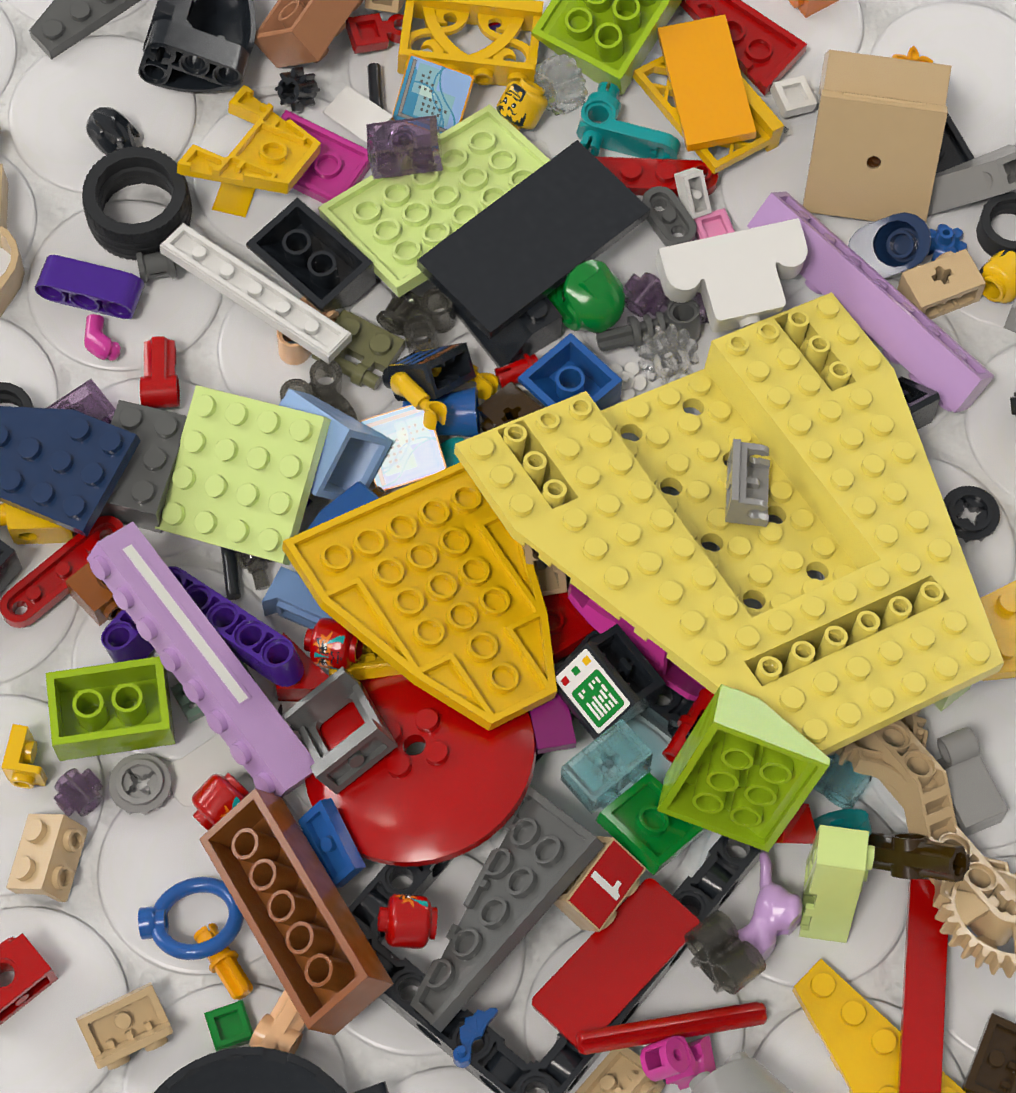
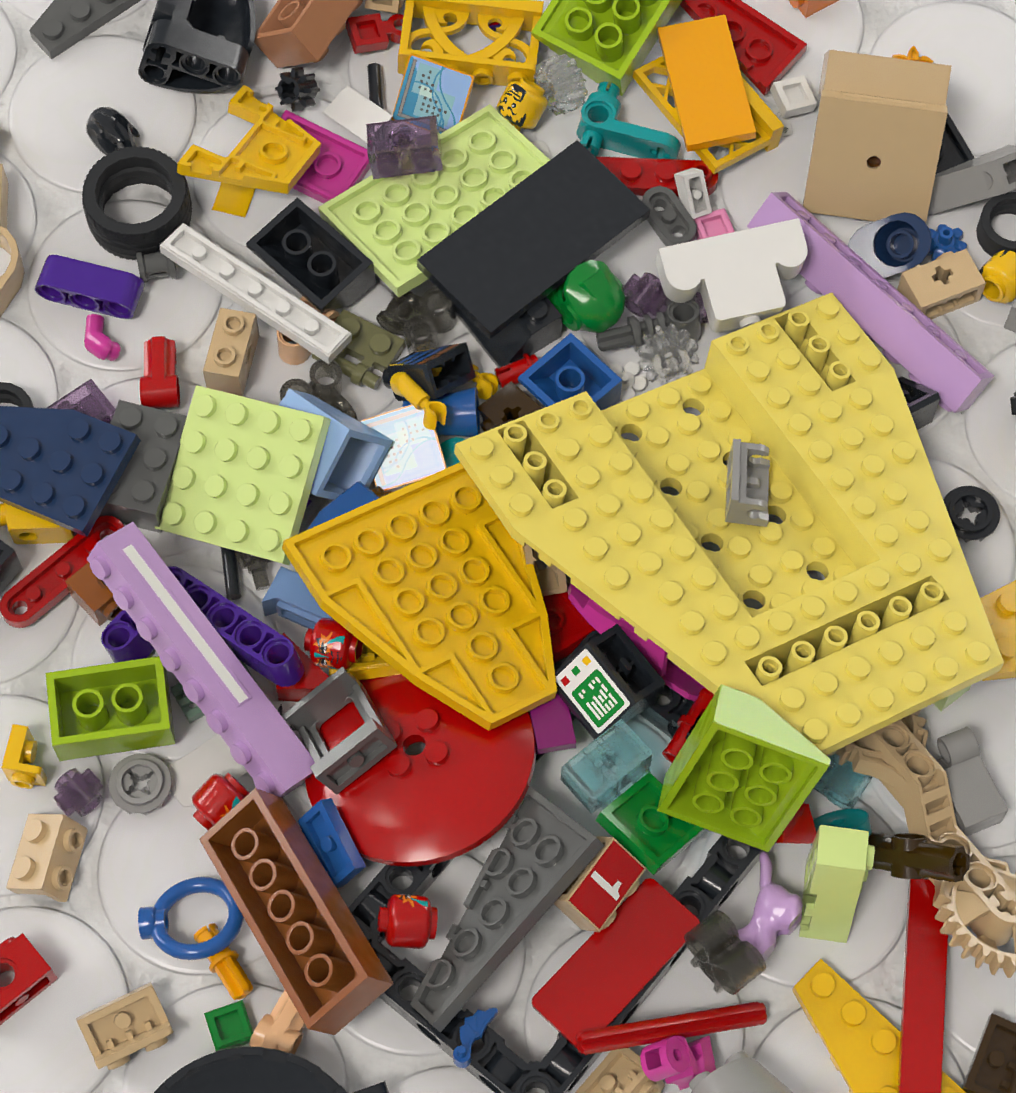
none -> tan brick [203,308,259,396]

